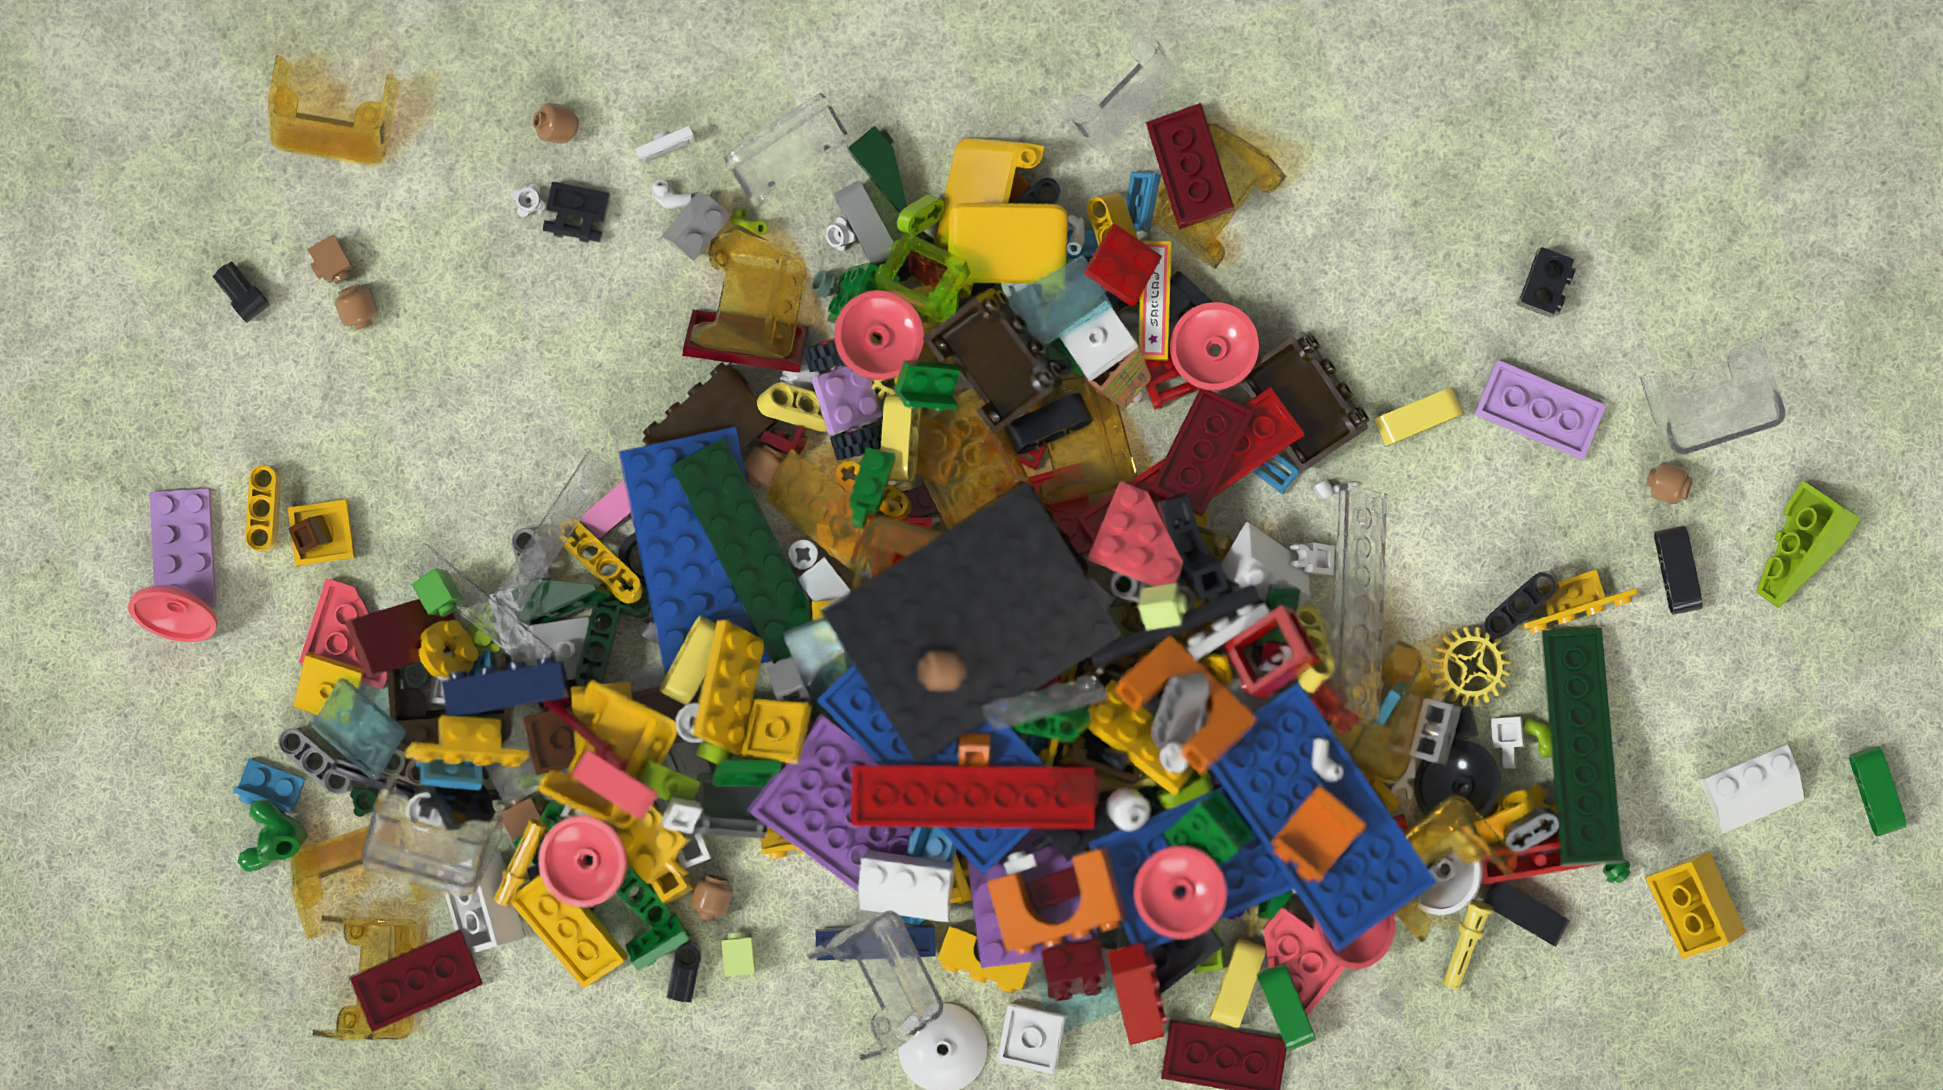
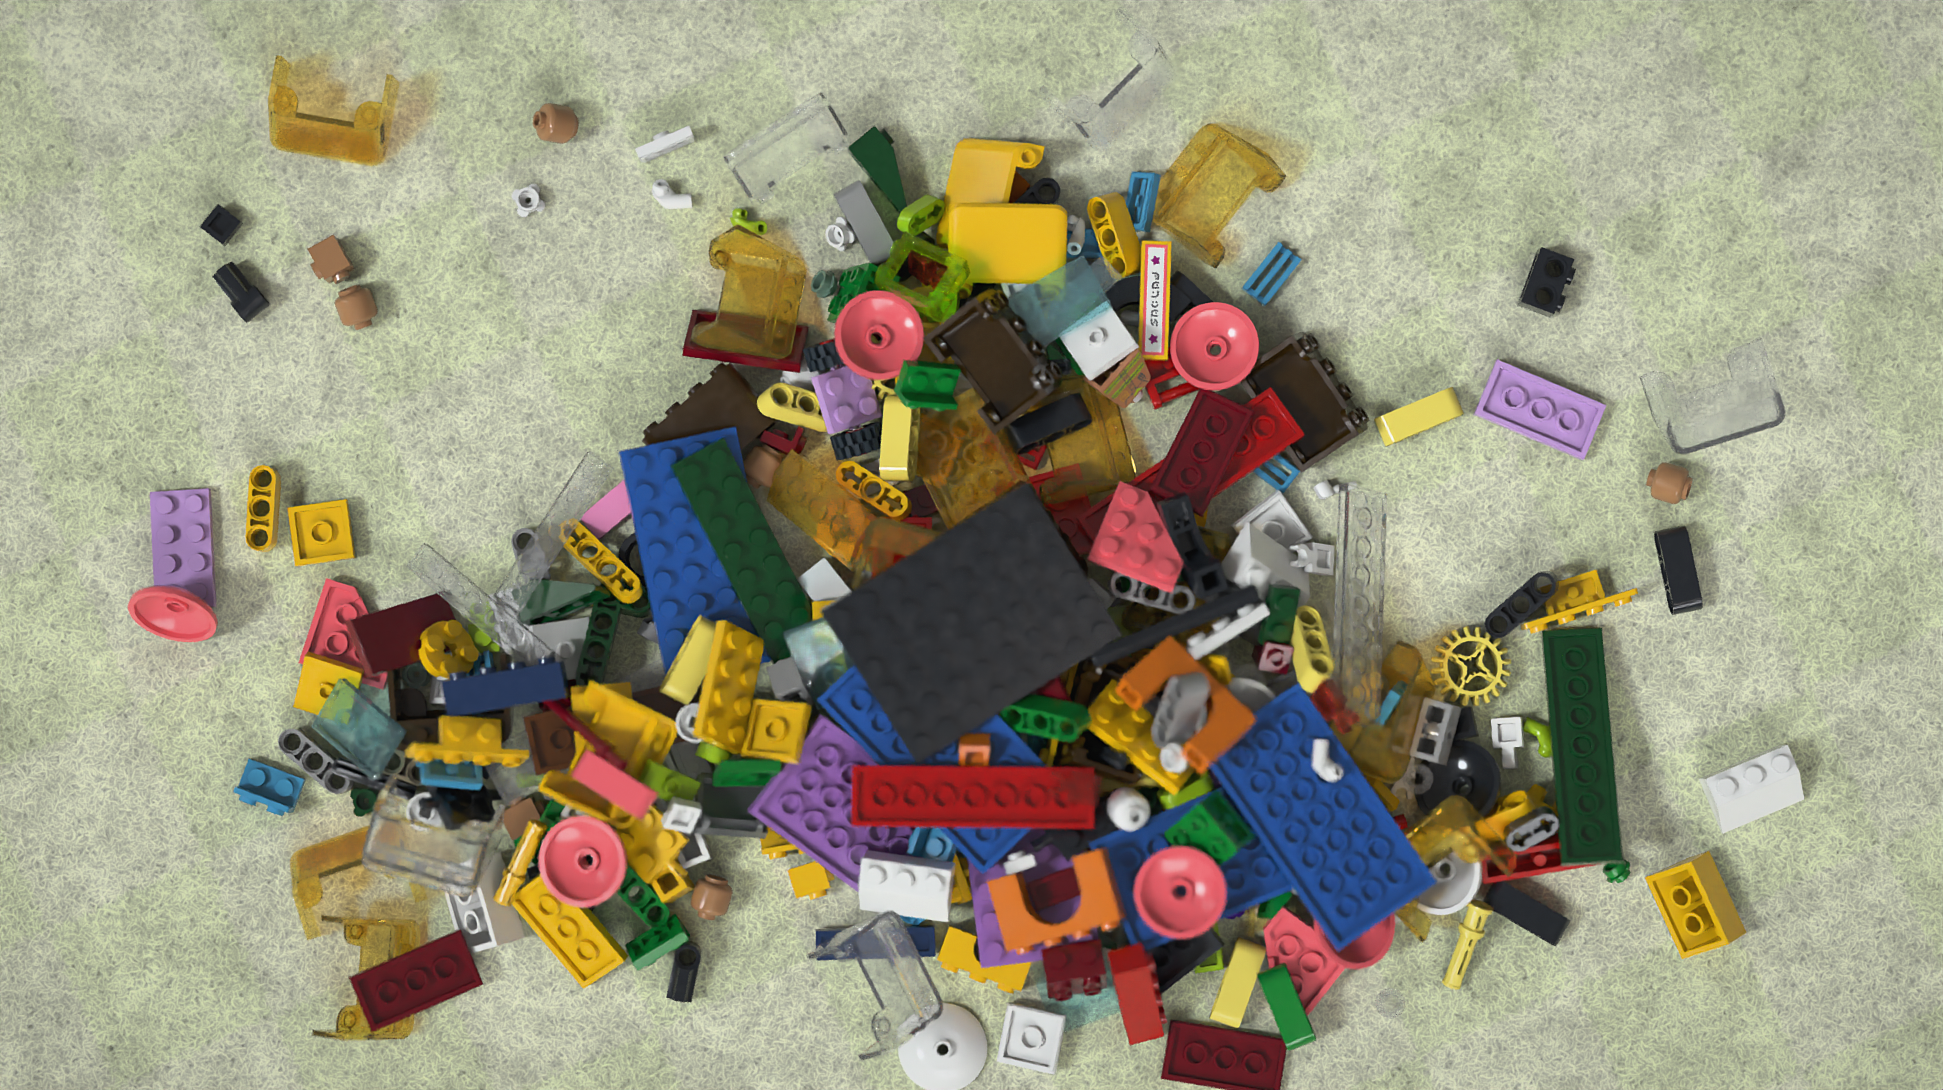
green head [238,799,308,872] -> none
reddish brown slope [288,515,333,556] -> none
bright green brick [411,568,464,617] -> none
black plate [543,181,611,243] -> none
light grey brick [662,191,731,261] -> none
yellowish green brick [721,931,756,976] -> none
white wheel [788,540,819,570] -> none
green hinge [849,447,896,529] -> none
medium nougat head [919,651,966,690] -> none
clear plate [983,676,1106,730] -> none
red plate [1083,223,1162,307] -> none
yellowish green brick [1138,583,1187,630] -> none
dark red tile [1145,103,1235,230] -> none
red window [1224,605,1321,698] -> none
orange panel [1270,786,1366,883] -> none
lime wedge [1756,480,1861,608] -> none
green beam [1849,746,1907,837] -> none
none -> black plate [200,204,243,246]
none -> yellow brick [787,861,835,900]
none -> white plate [1231,489,1313,553]
none -> dark azure tile [1241,242,1301,307]
none -> clear plate [1403,764,1433,794]

